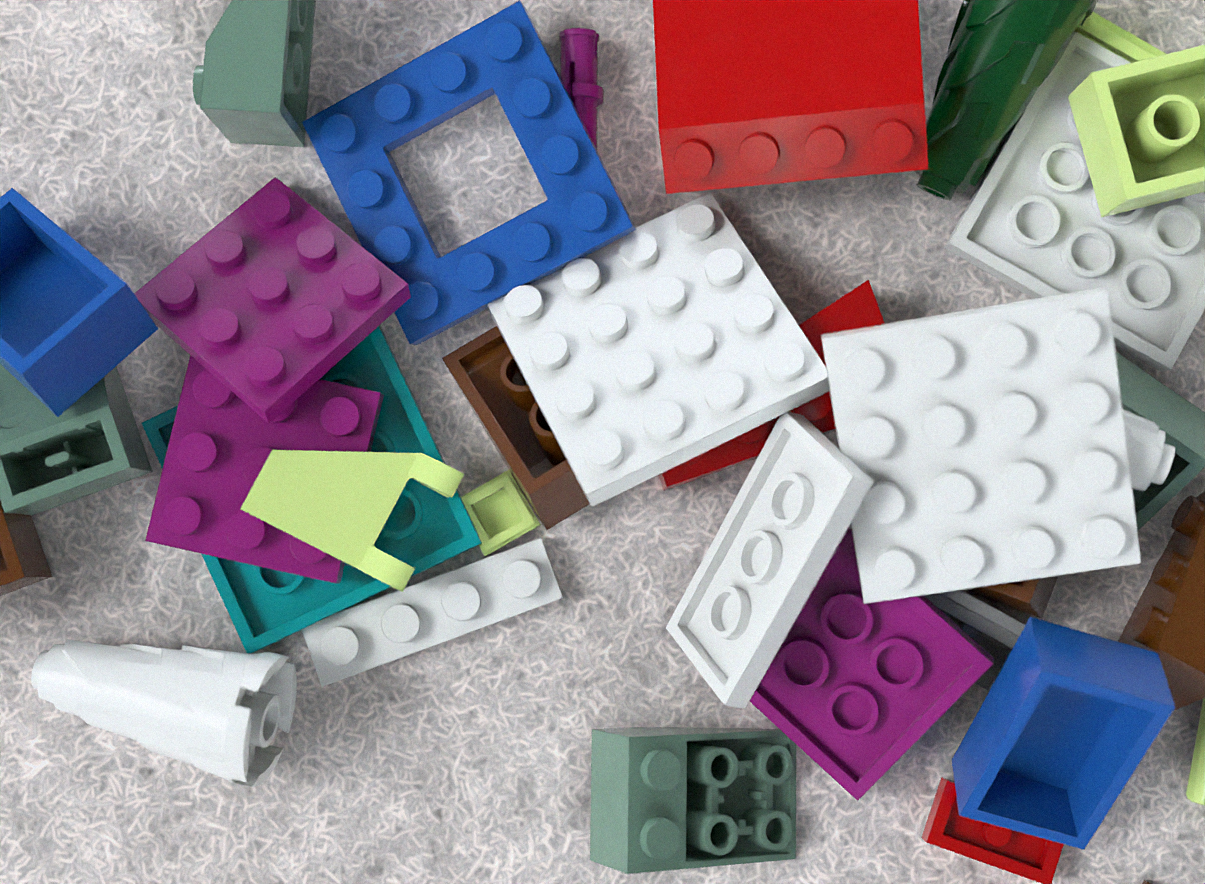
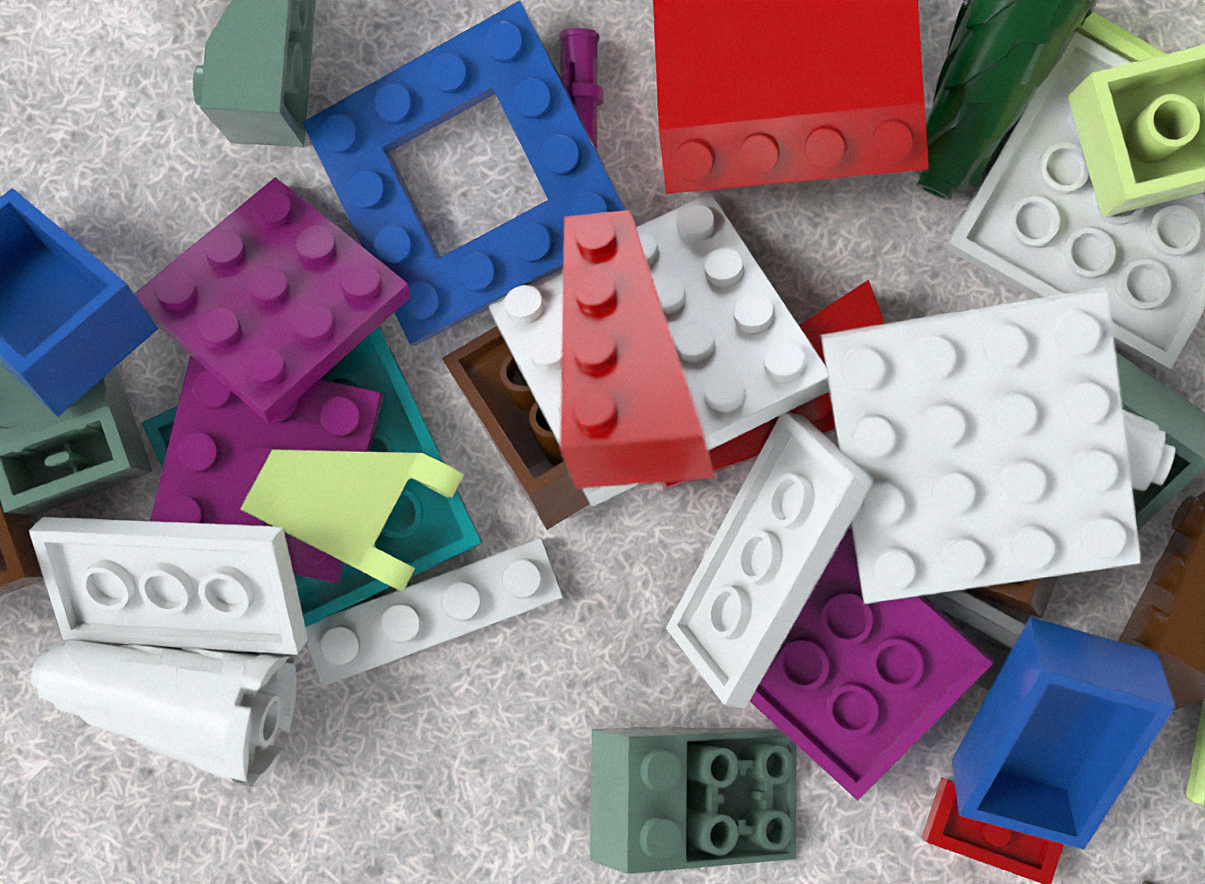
yellowish green tile [461,470,541,556] -> none
none -> white plate [29,517,308,655]
none -> wedge [560,210,714,489]

